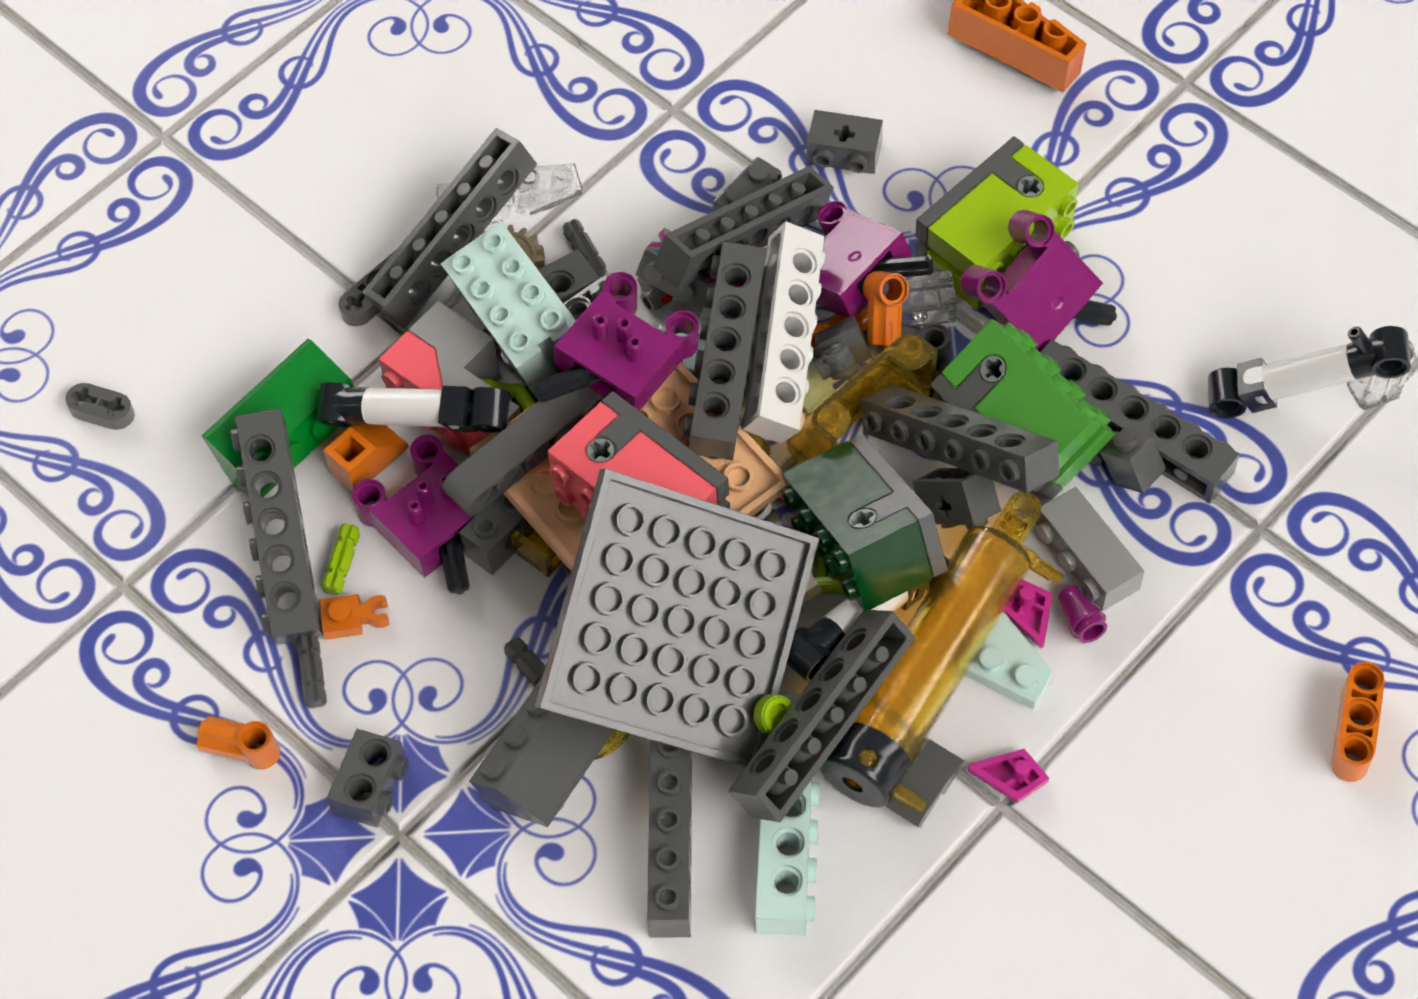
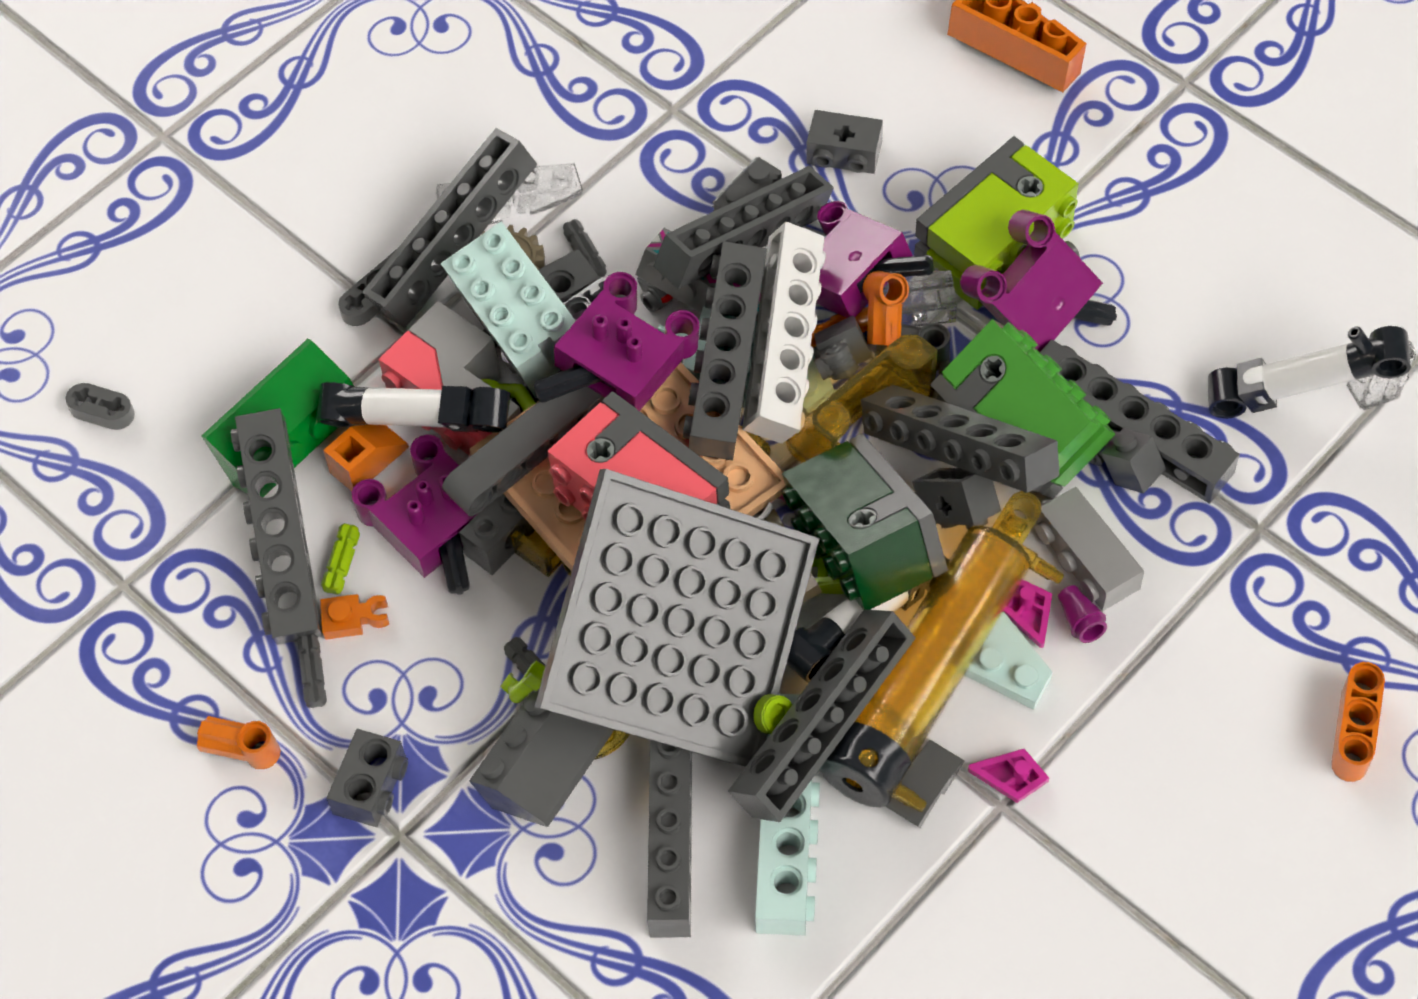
none -> lime arm [500,661,546,703]

